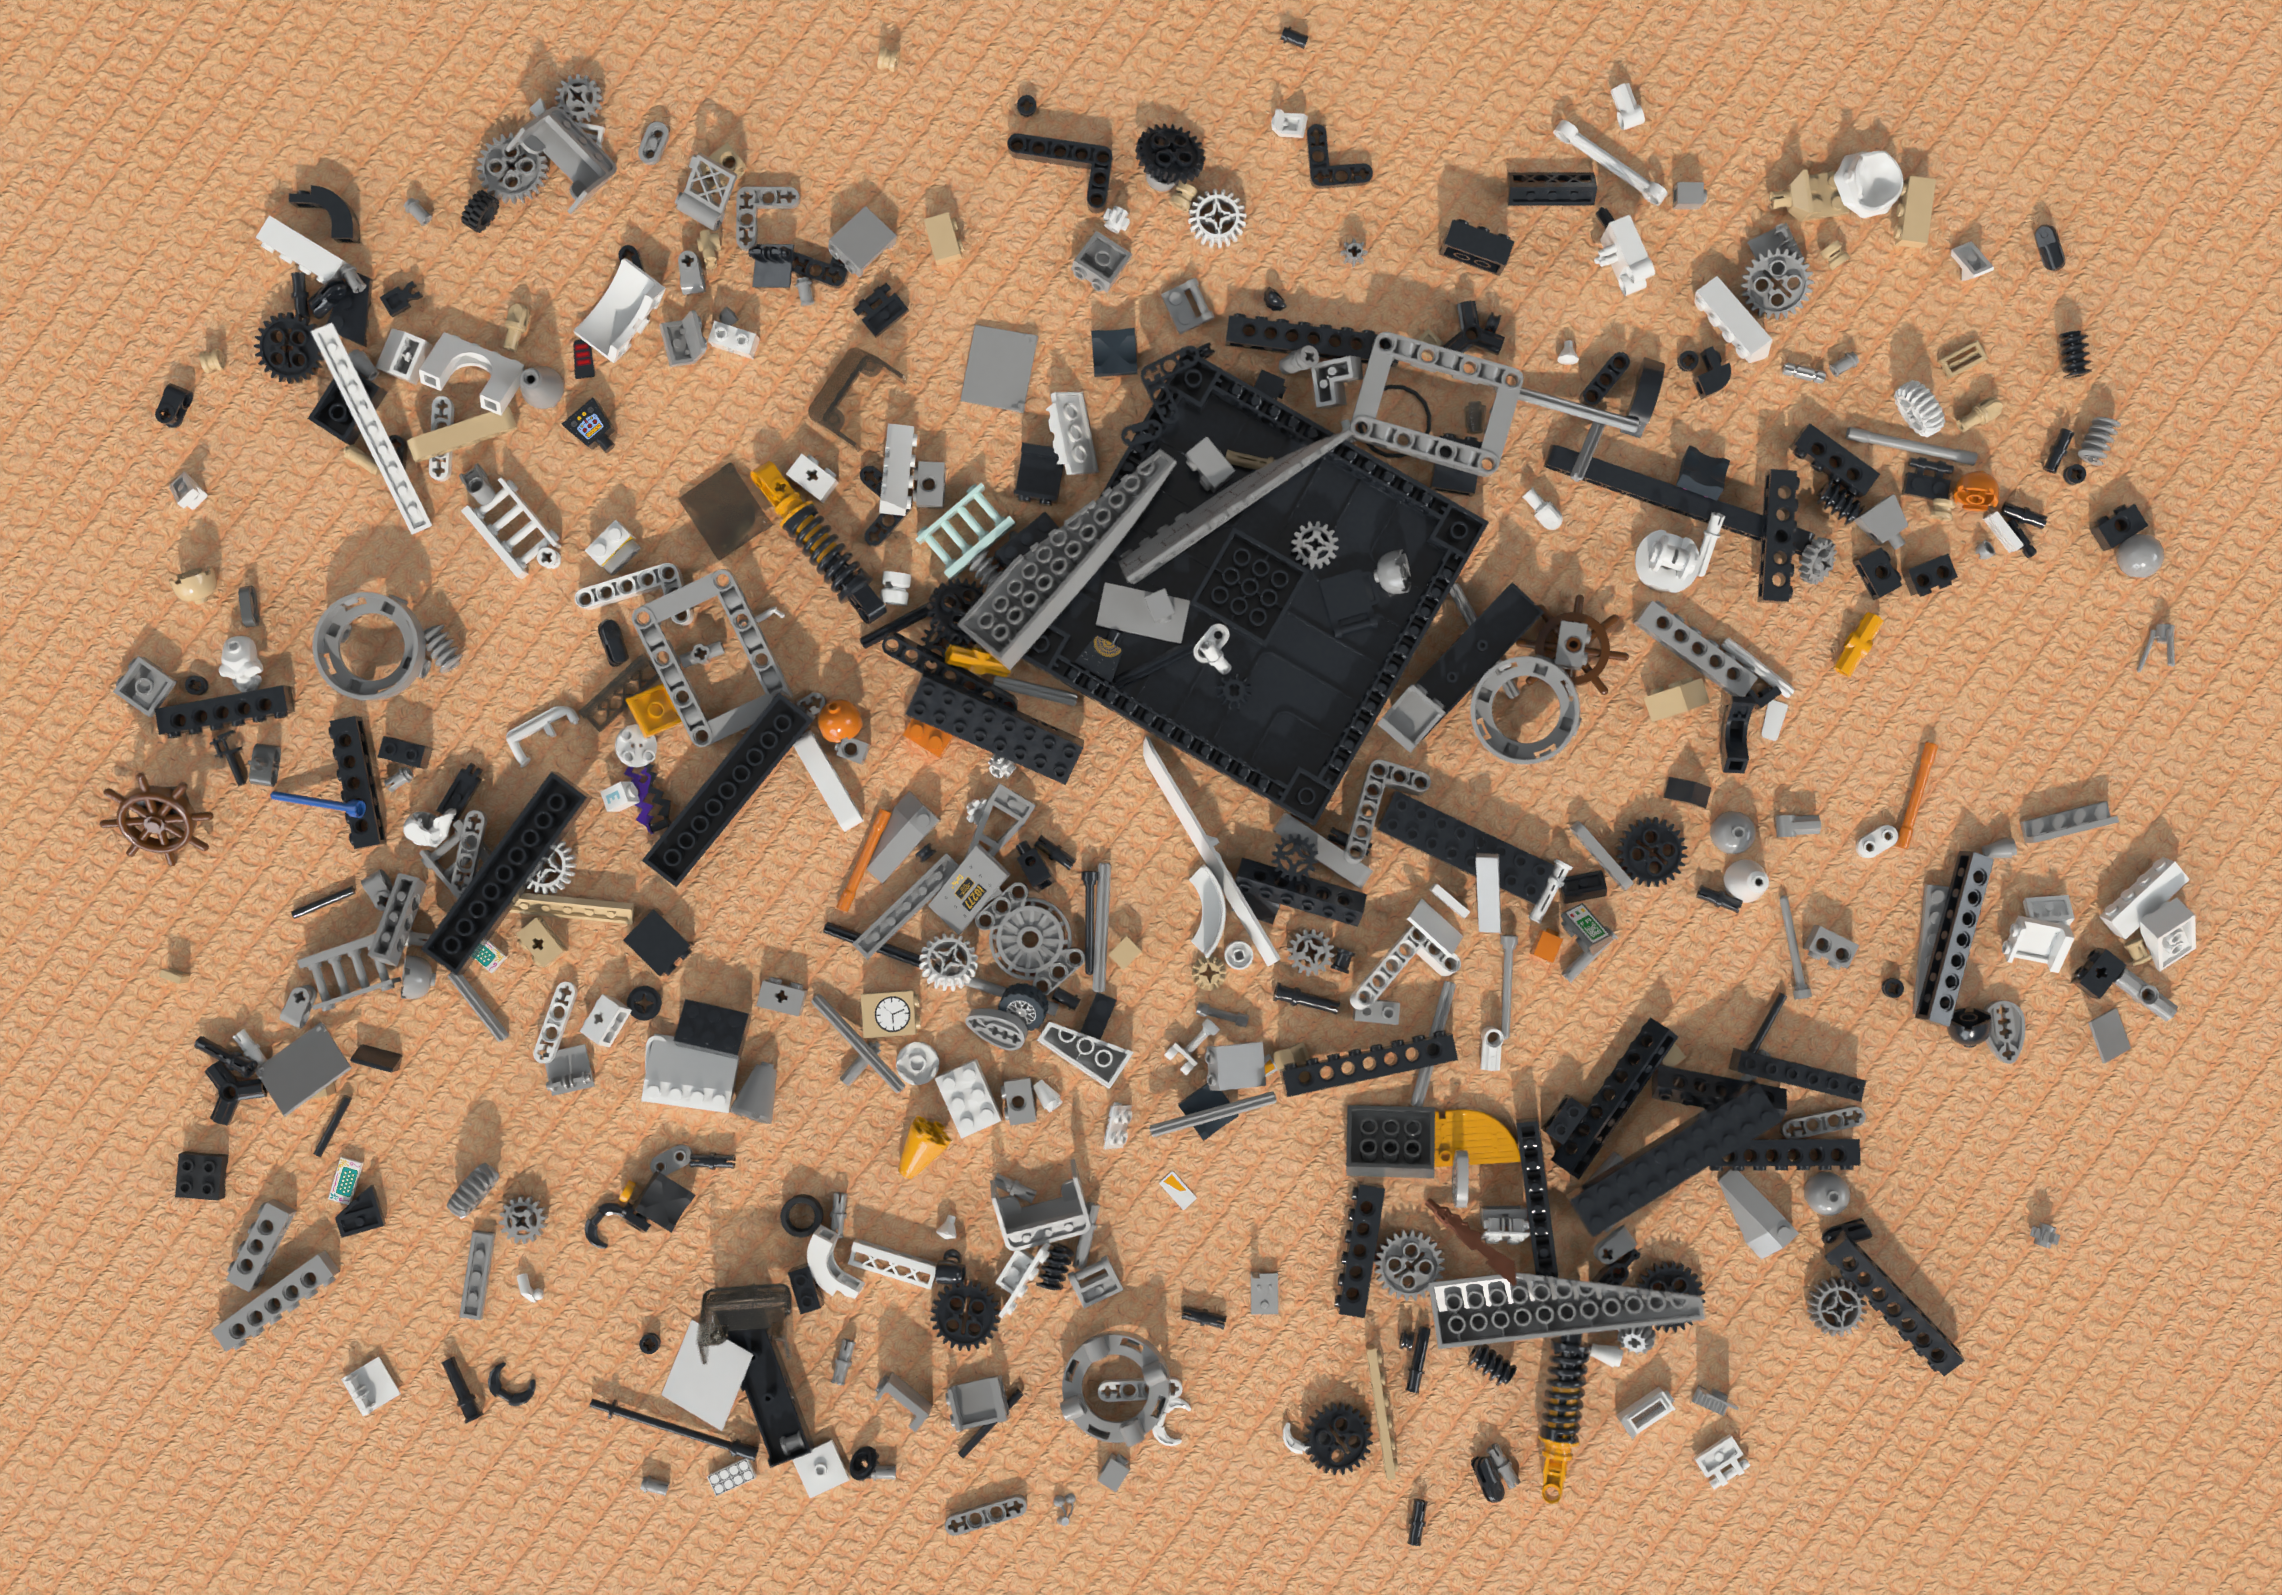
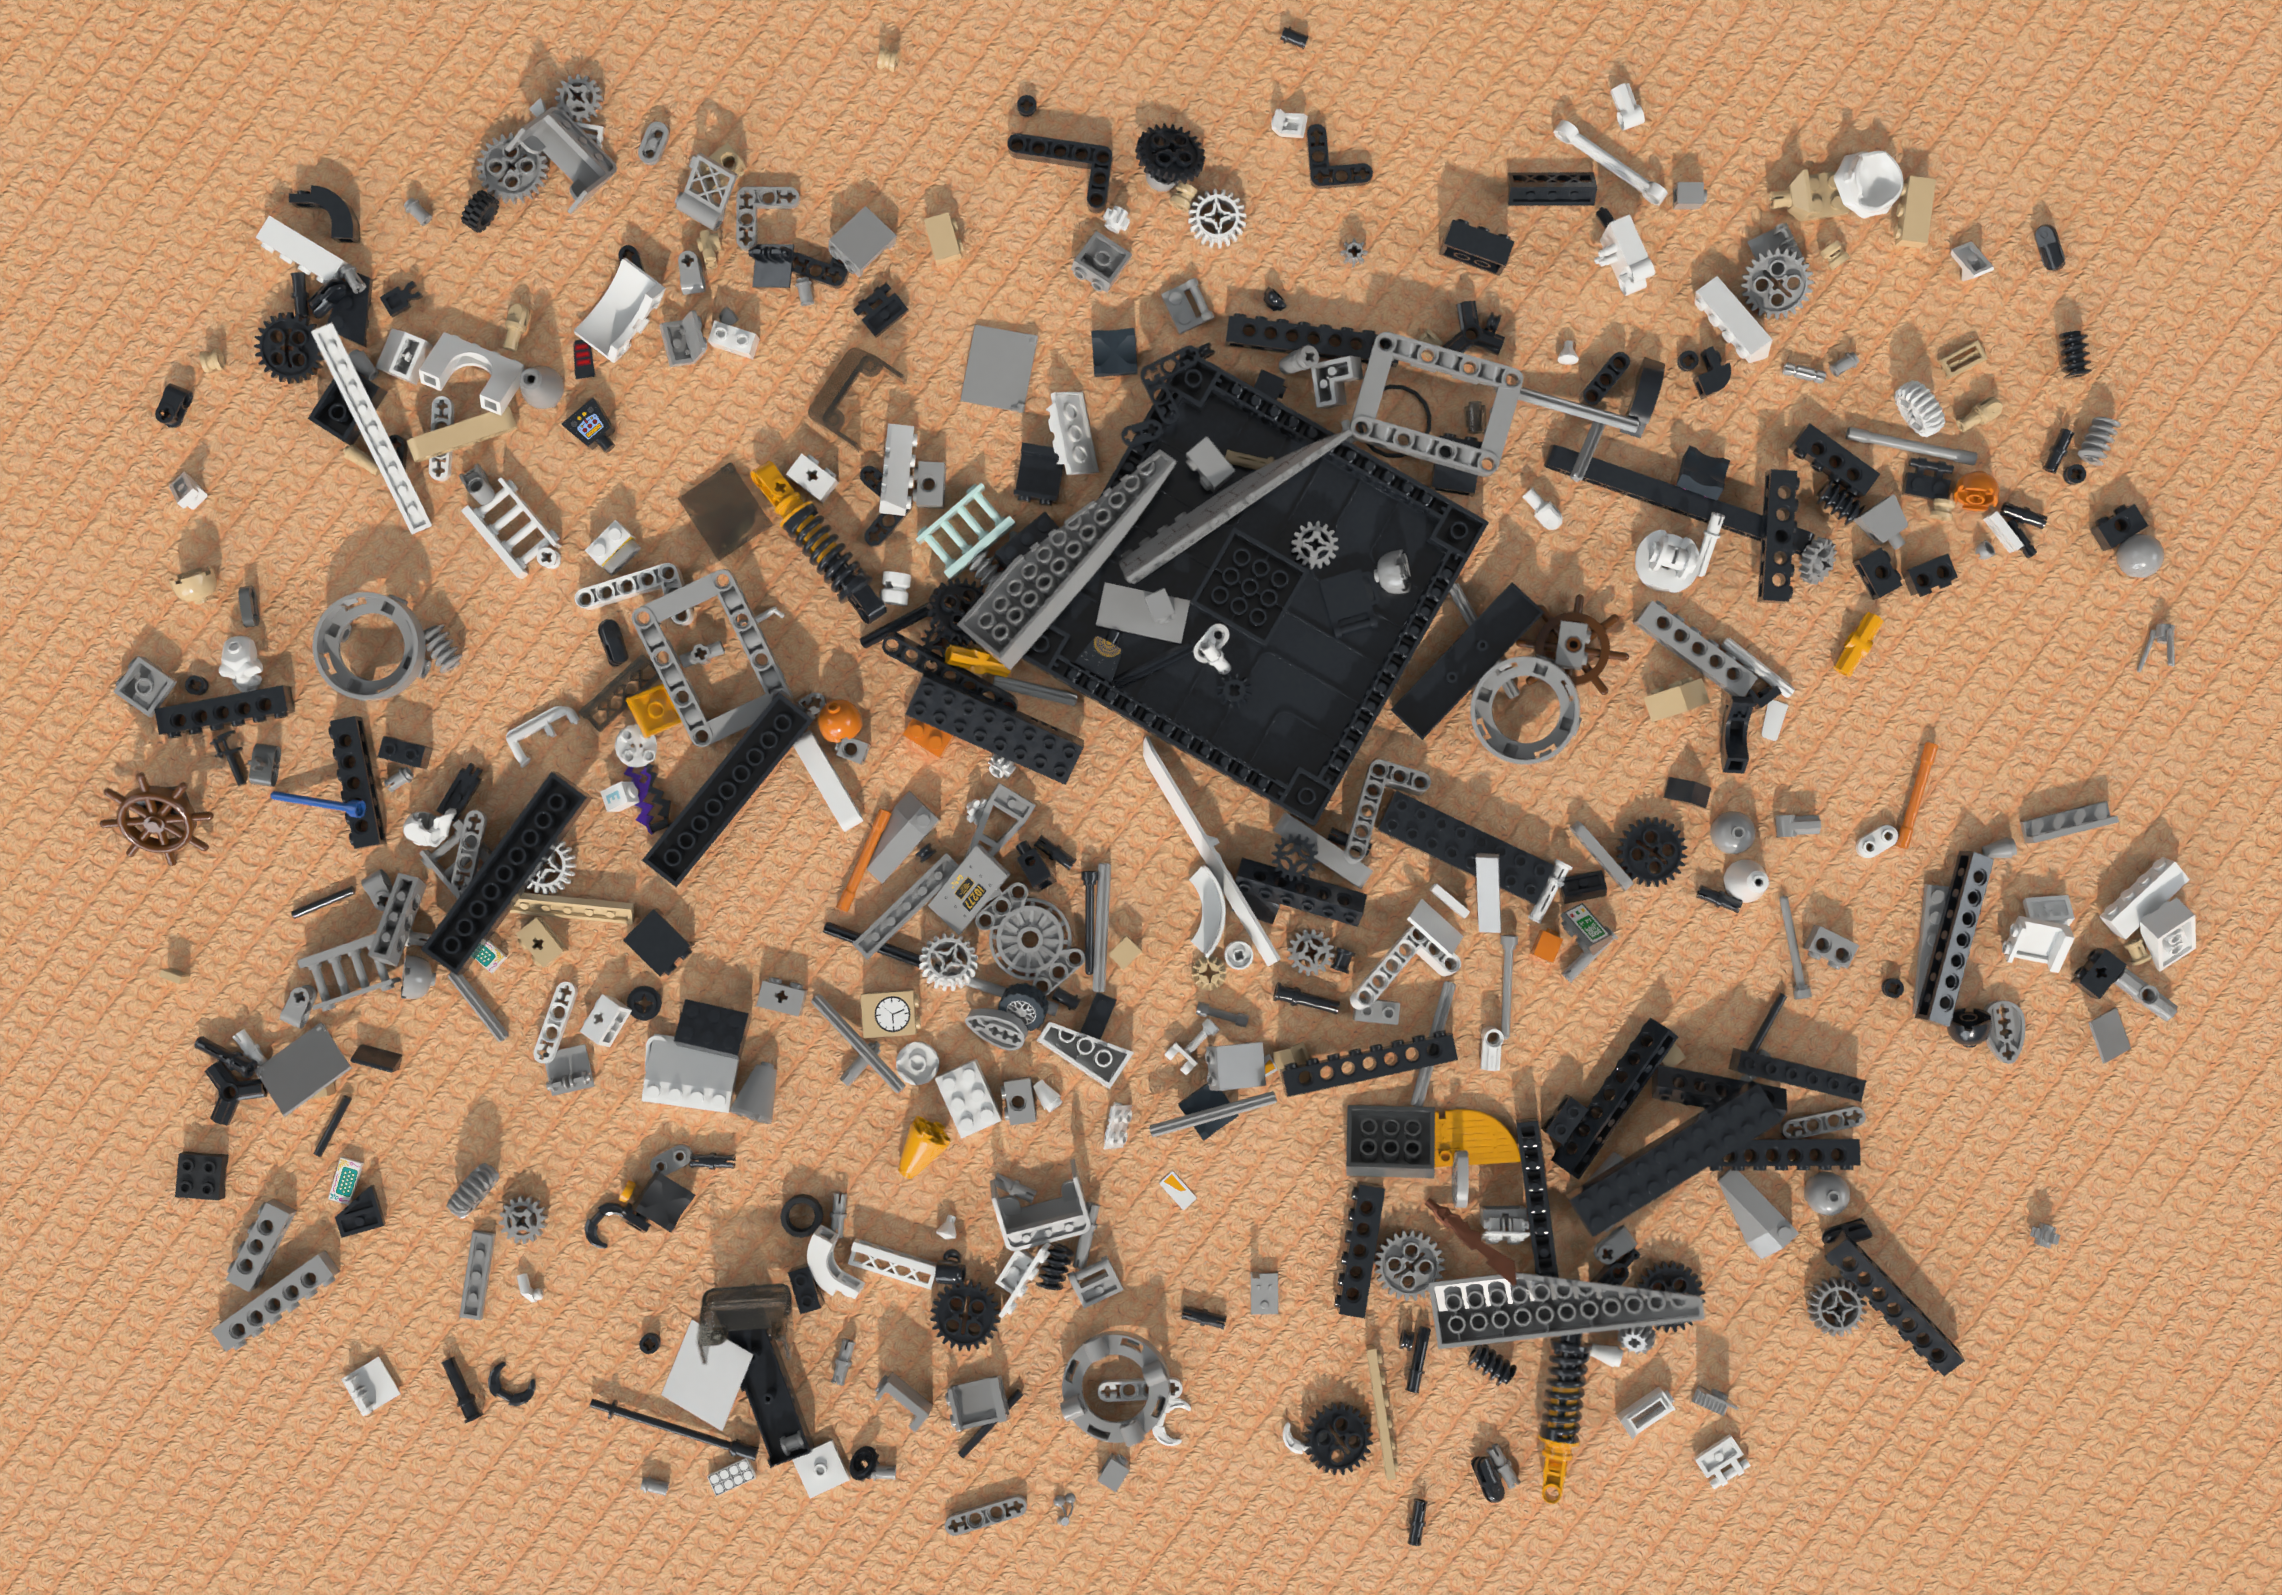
light grey panel [1377,684,1445,753] -> none

